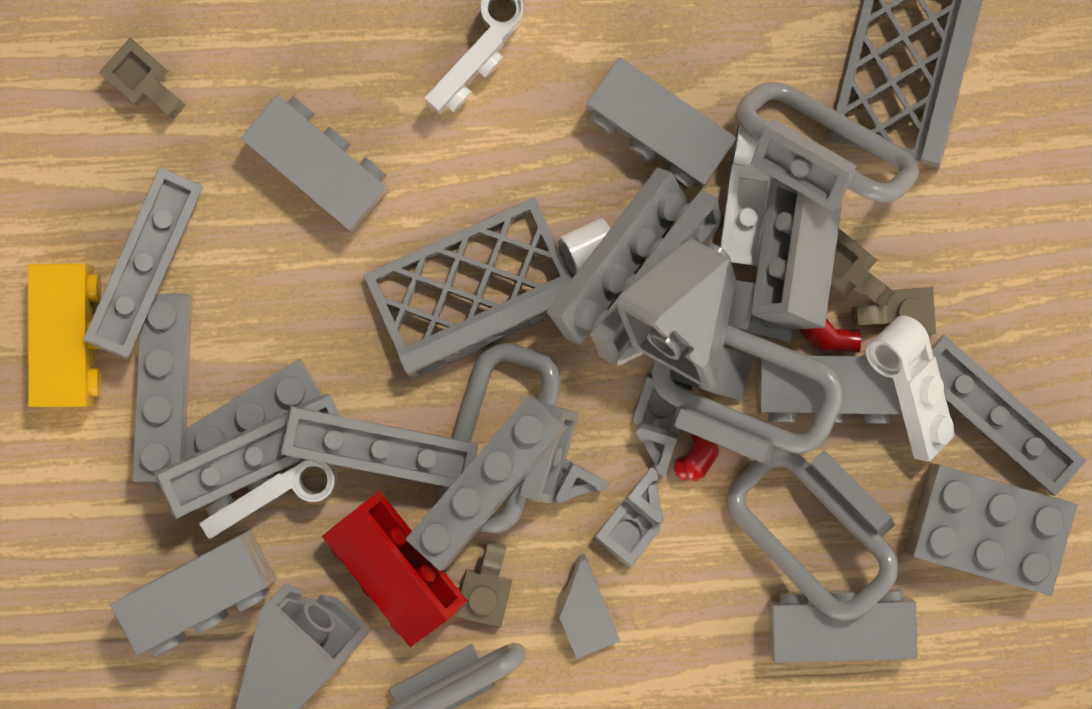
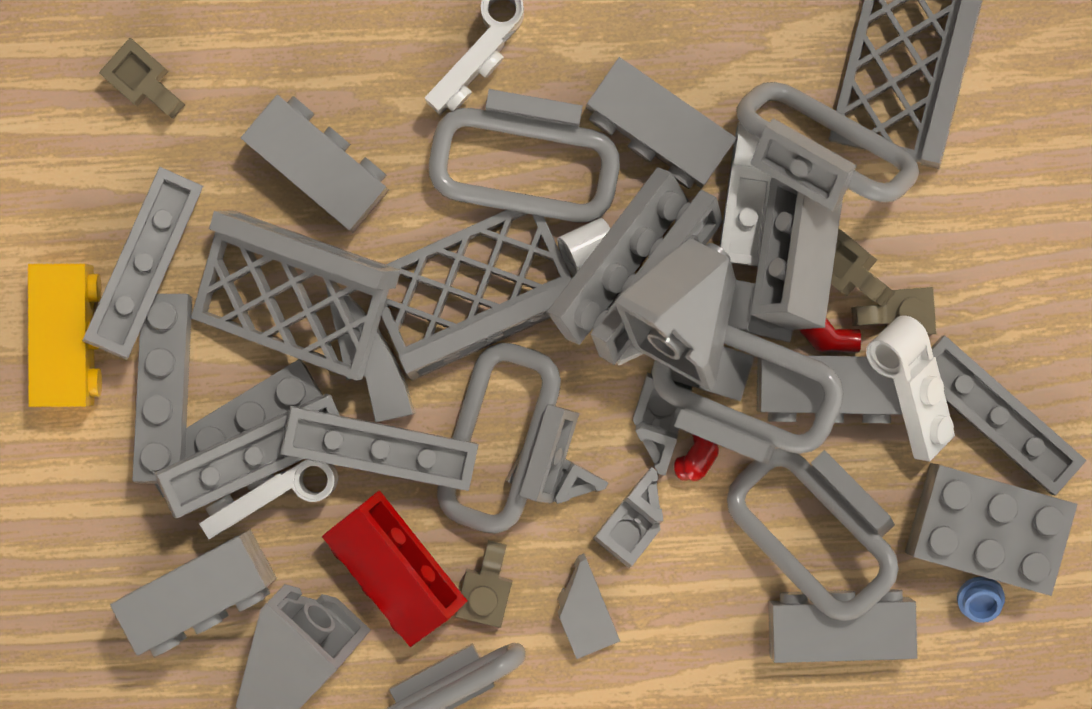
light grey plate [406,395,568,571] -> none
none -> light grey fence [191,211,401,381]
none -> light grey slope [326,286,415,422]
none -> light grey bar [429,89,620,222]
none -> medium blue plate [957,577,1005,623]

